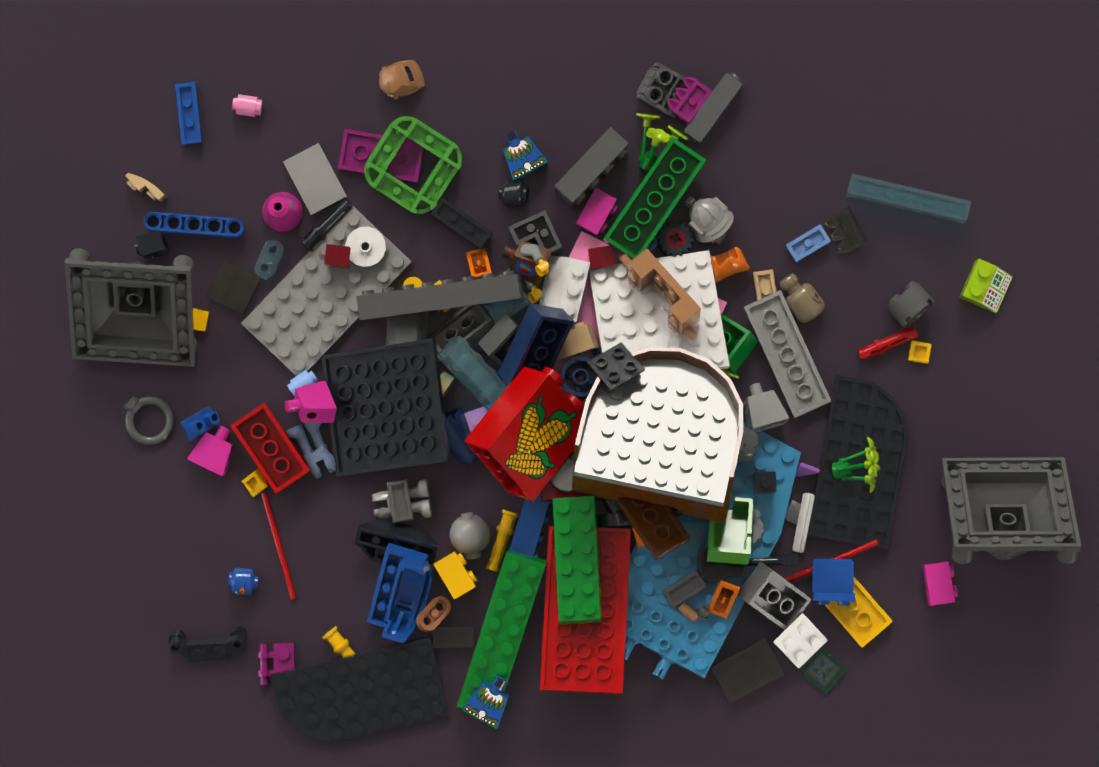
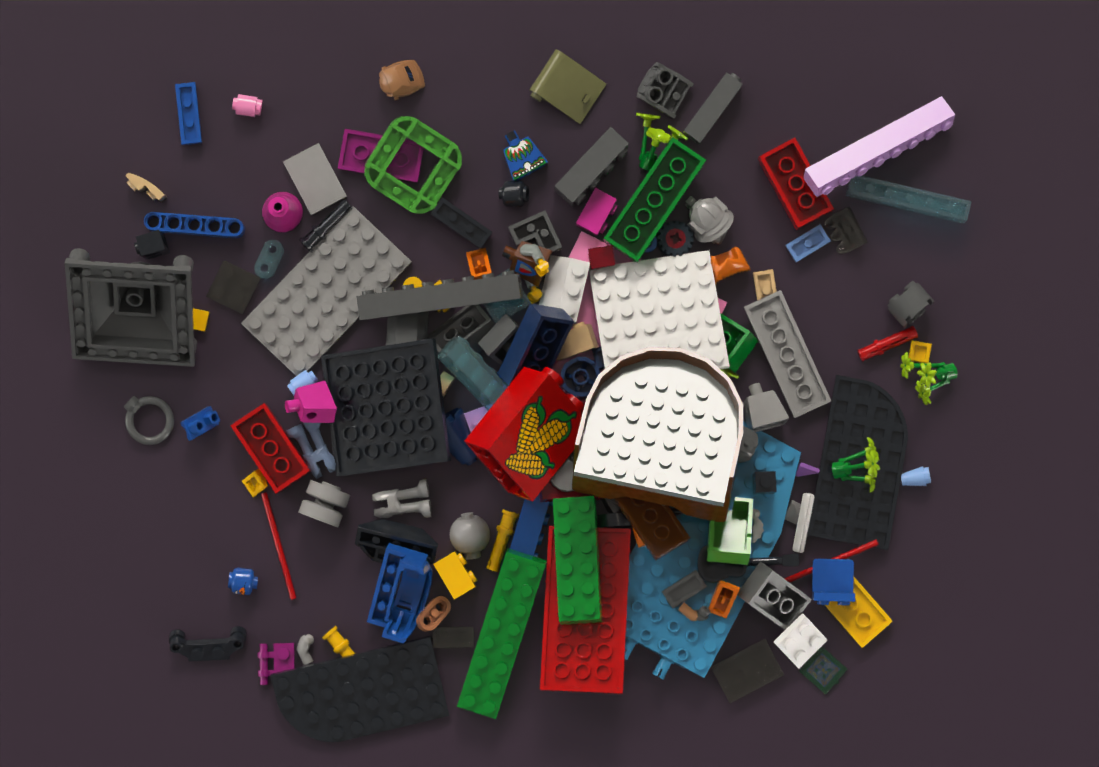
dark pink torso [187,425,234,477] -> none
dark red panel [324,244,351,269] -> none
white plate [345,226,386,267] -> none
dark grey tile [386,479,413,523] -> none
torso [462,675,509,729] -> none
black hinge [587,342,645,392] -> none
medium nougat brick [619,249,701,340] -> none
magenta plate [667,77,712,124] -> none
dark tan piece [780,273,825,323] -> none
dark pink brick [922,561,958,606] -> none
dark grey piece [941,457,1082,564] -> none
lime slope [959,258,1013,314] -> none
none -> light grey arm [297,634,314,666]
none -> light grey wheel [298,480,351,527]
none -> olive door [529,50,606,124]
none -> red brick [757,137,834,230]
none -> brick [803,96,955,197]
none -> plant [900,352,957,405]
none -> light blue cone [901,466,931,486]

